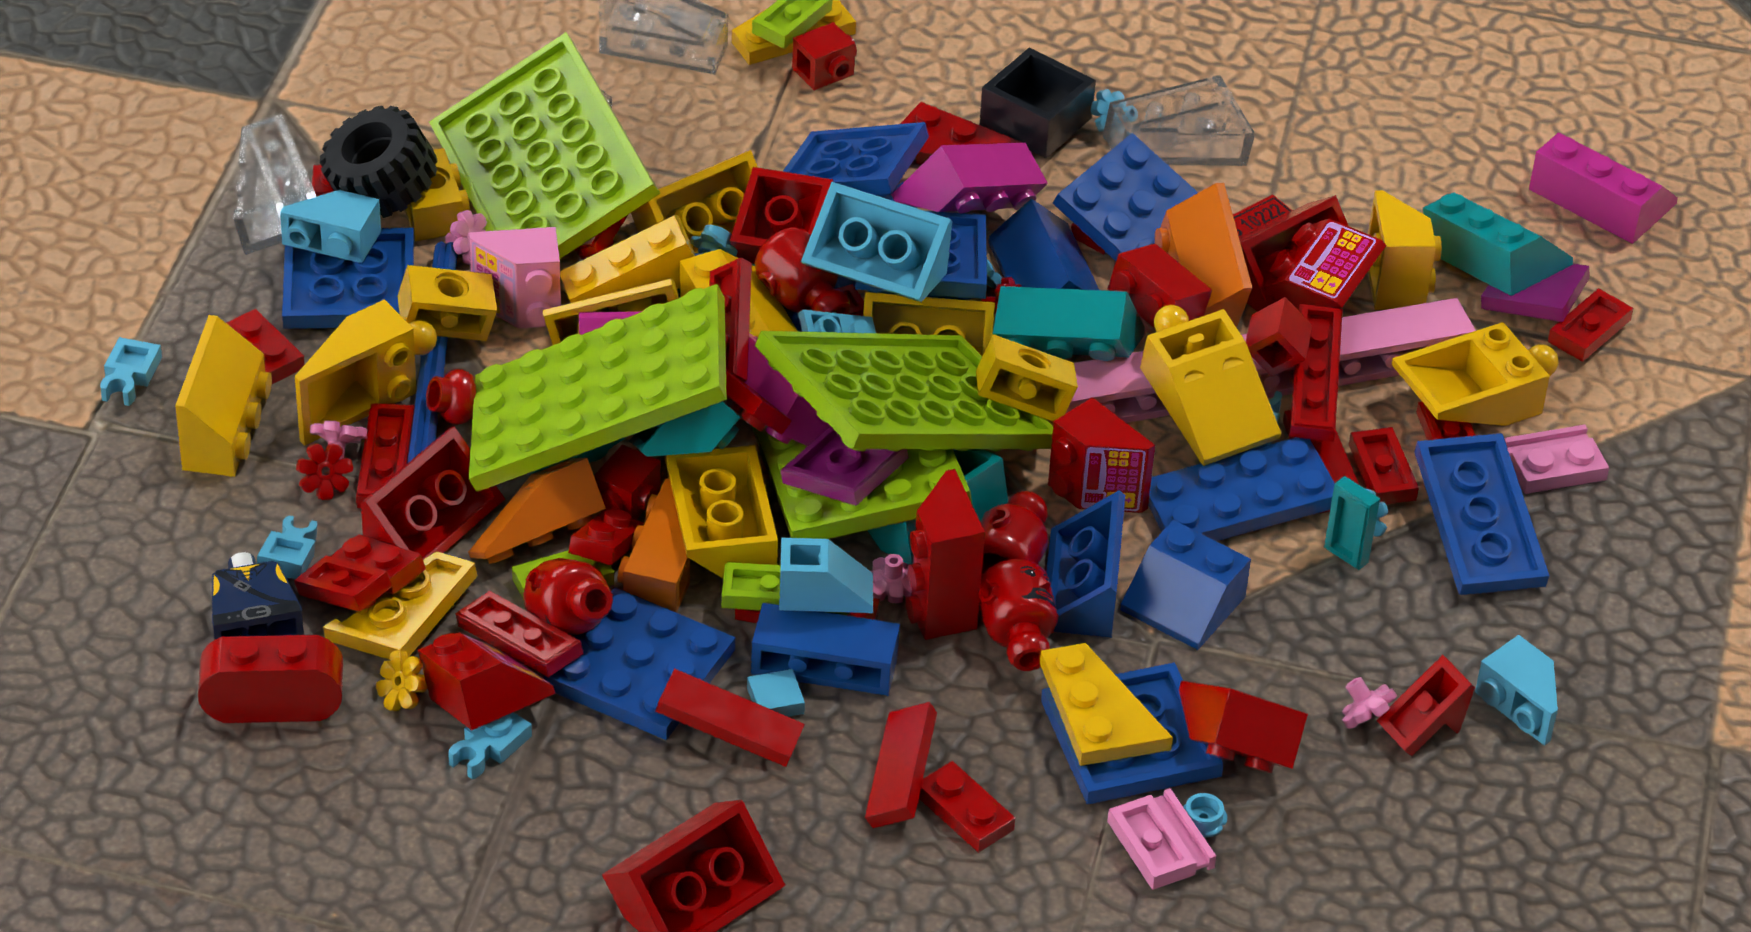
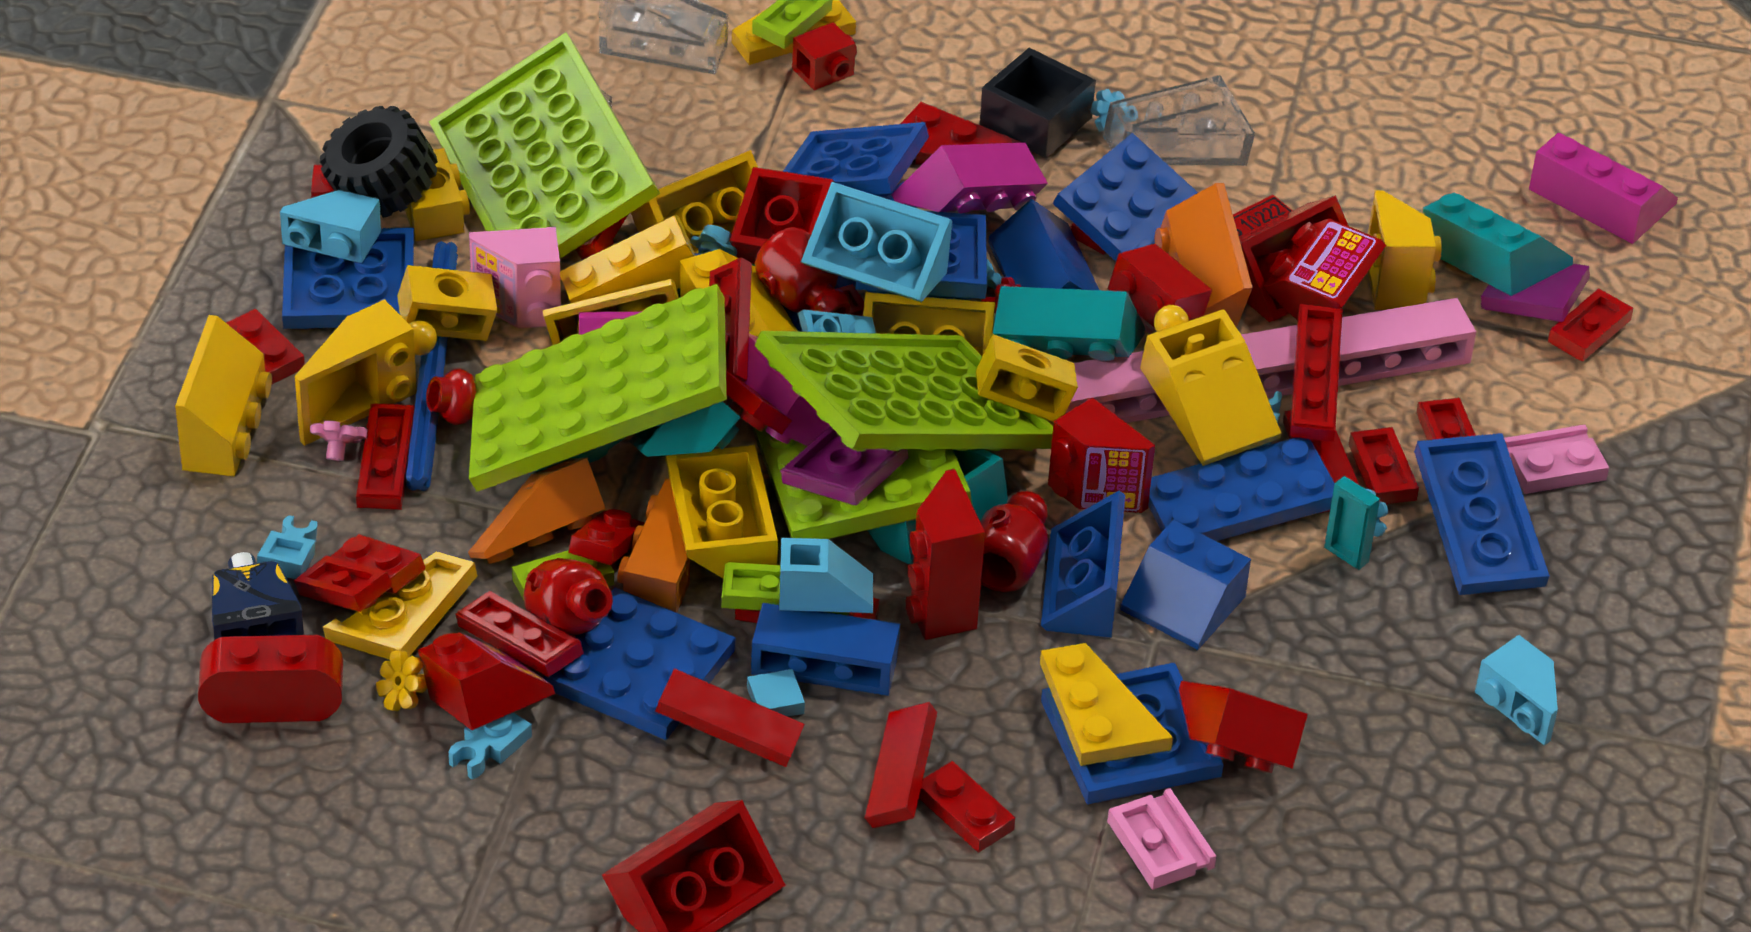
medium azure plate [100,337,162,406] -> none
clear wedge [233,113,316,255] -> none
red plant [296,443,354,500] -> none
red slope [361,426,505,560] -> none
bright pink plant [445,210,487,265] -> none
red brick [594,444,661,520] -> none
bright pink plant [871,554,912,603] -> none
red piece [978,559,1058,671] -> none
medium azure plate [1183,793,1227,837] -> none
red brick [1246,297,1312,377] -> none
bright pink plant [1342,677,1397,729] -> none
red slope [1376,655,1475,756] -> none
yellow slope [1391,322,1558,426] -> none

